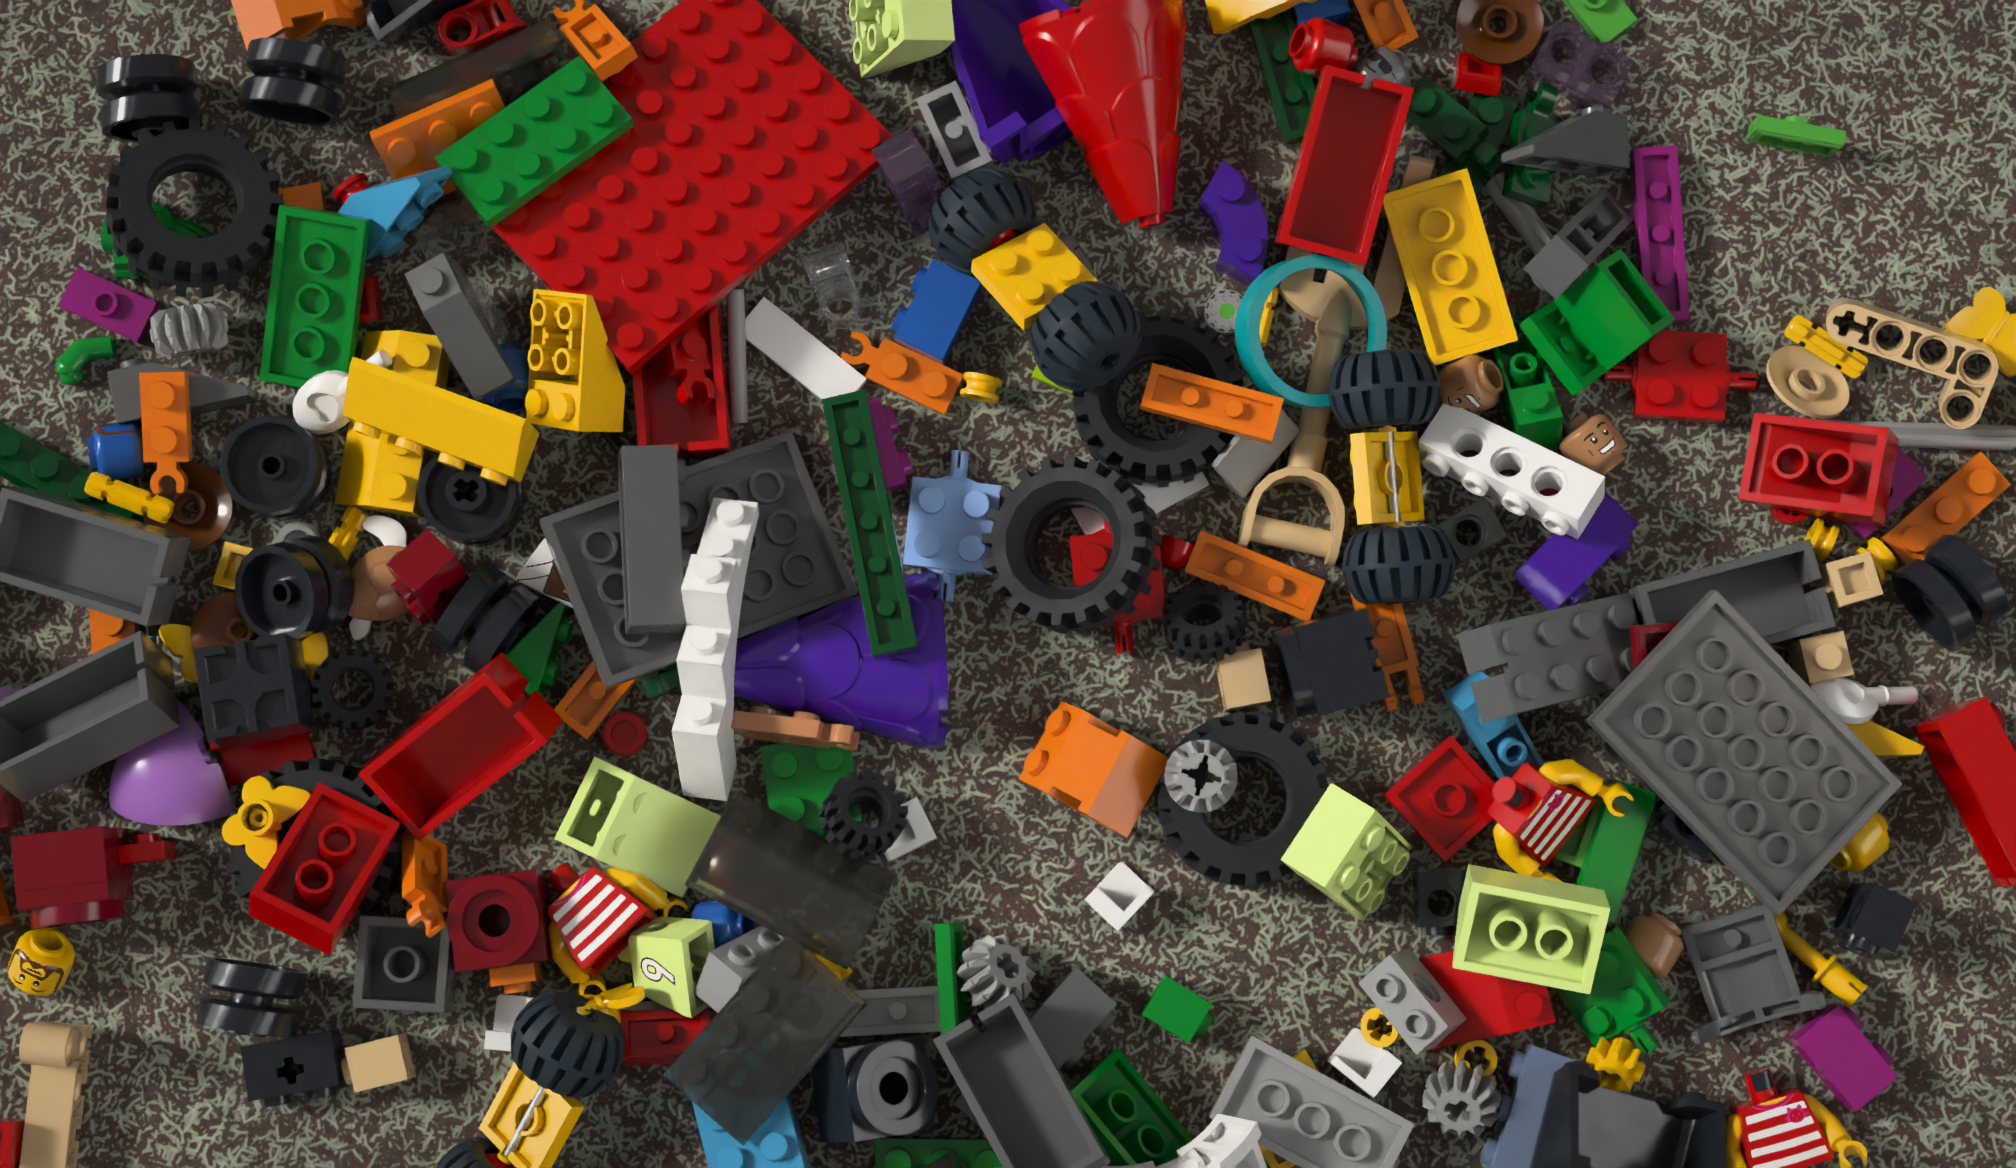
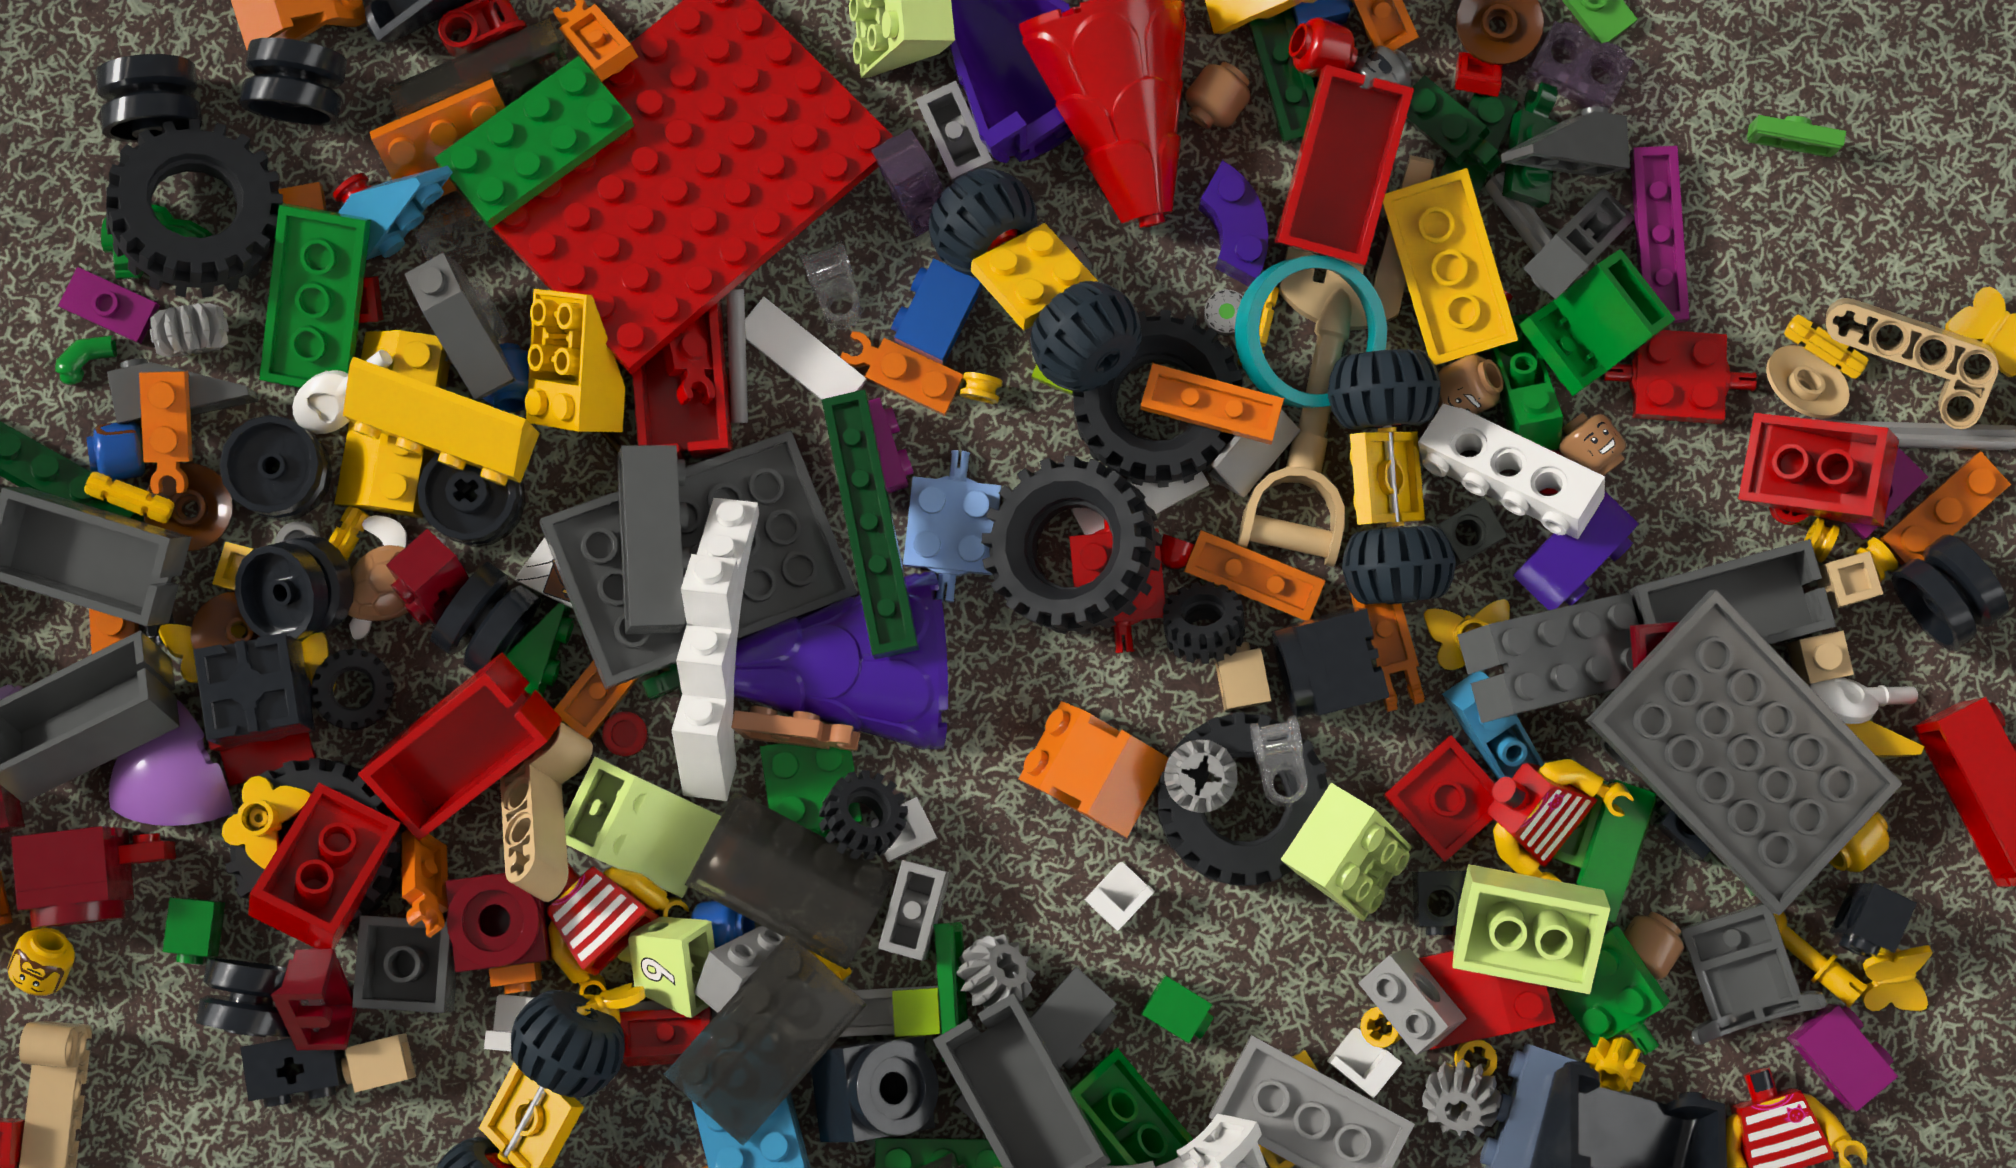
none -> green brick [162,897,225,965]
none -> dark red window [271,948,357,1050]
none -> tan beam [500,722,593,902]
none -> light grey brick [878,860,951,961]
none -> lime tile [892,988,941,1037]
none -> medium nougat head [1185,62,1251,129]
none -> clear piece [1250,716,1308,807]
none -> yellow animal [1423,599,1510,670]
none -> yellow animal [1861,945,1933,1011]

